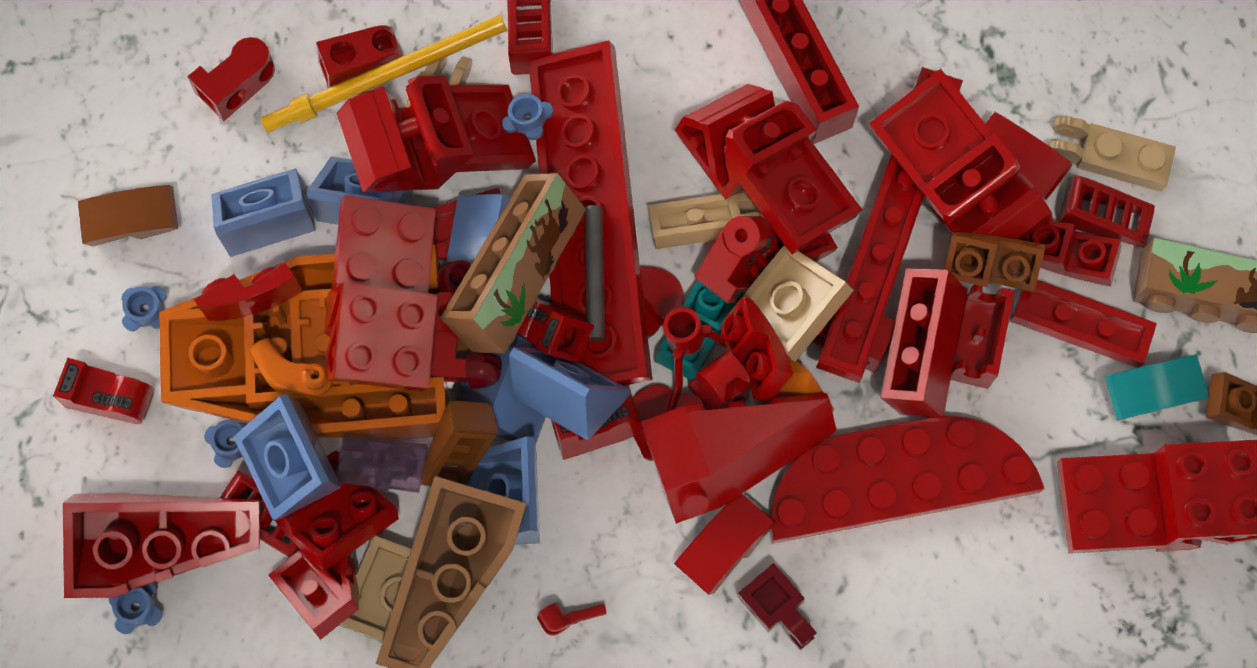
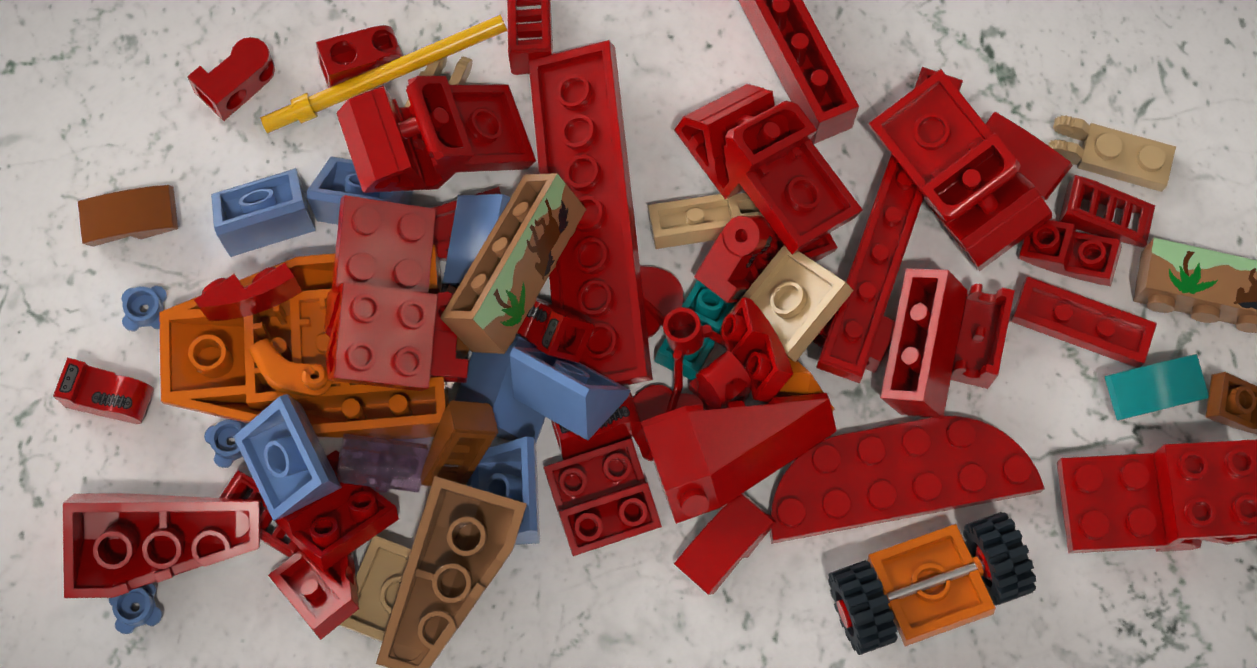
dark red hinge [436,260,471,295] -> none
dark red hinge [466,352,502,389] -> none
medium blue plate [502,94,553,140] -> none
red hand [537,602,607,636] -> none
flat silver bar [585,205,605,342] -> none
dark red plate [737,563,817,651] -> none
dark orange slope [944,232,1046,292] -> none
none -> red slope [543,438,662,556]
none -> plate [828,512,1036,655]

